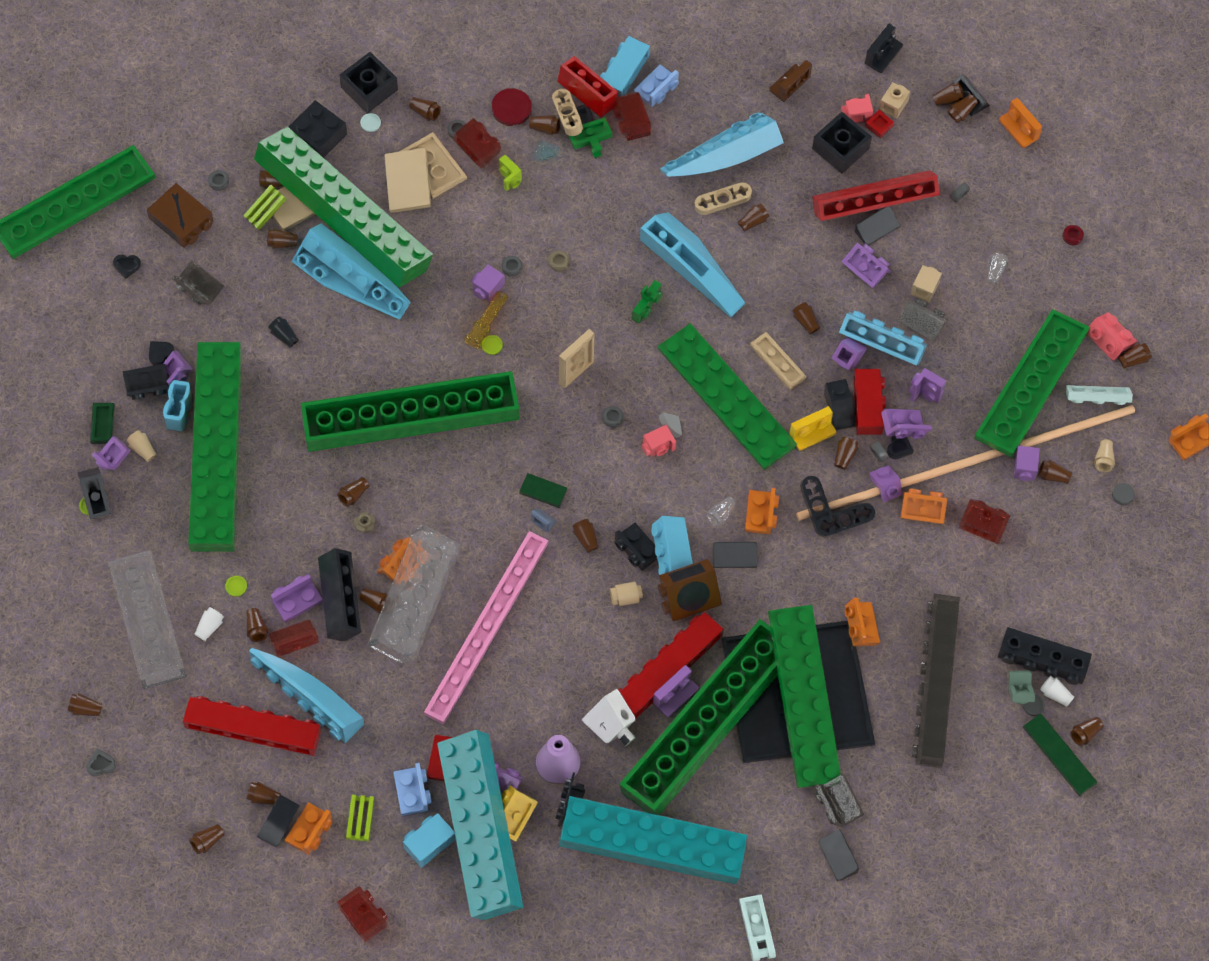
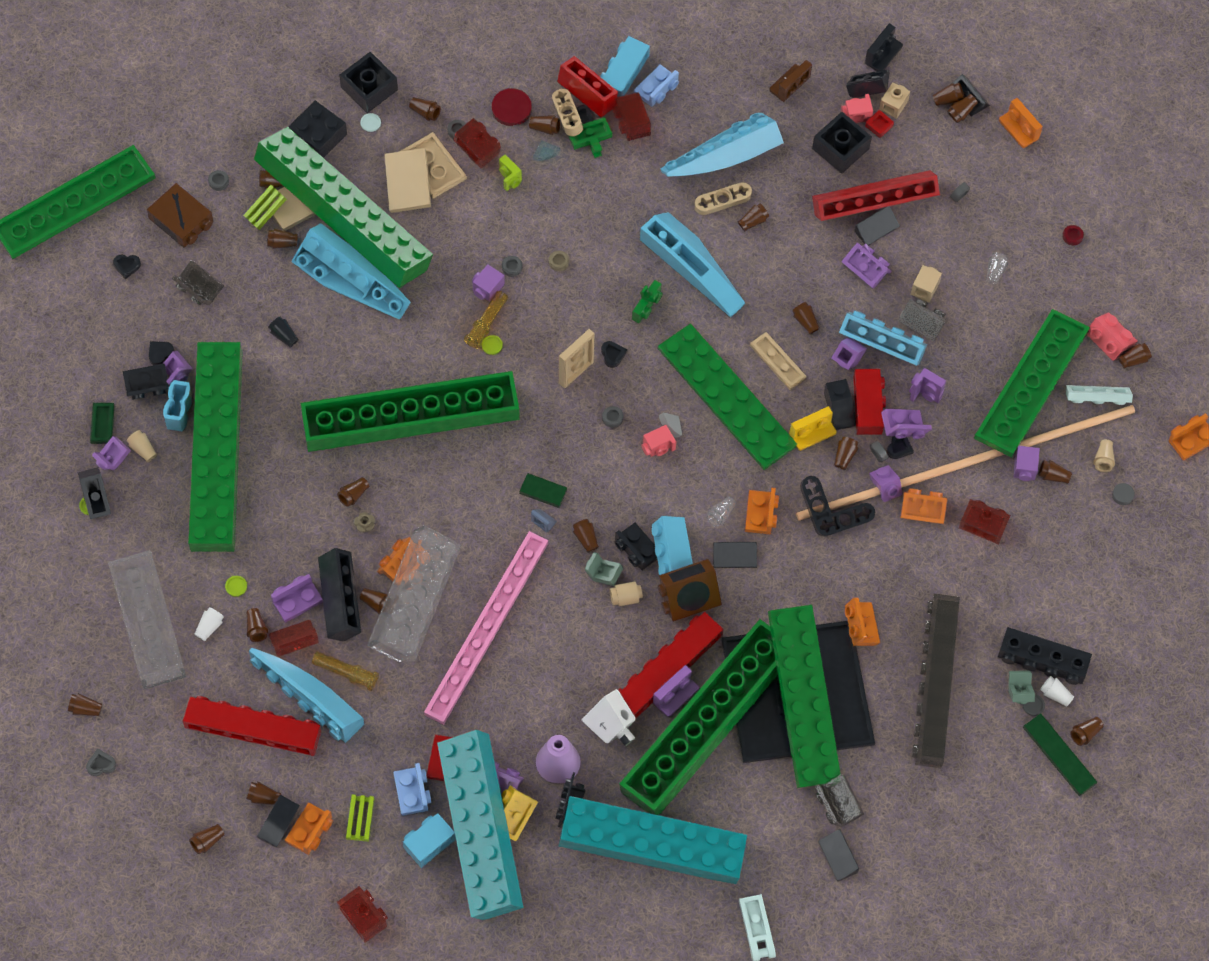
none -> clear yellow pin [311,651,379,691]
none -> sand green bracket [585,552,623,586]
none -> black tile [601,341,627,368]
none -> black slope [846,70,890,98]

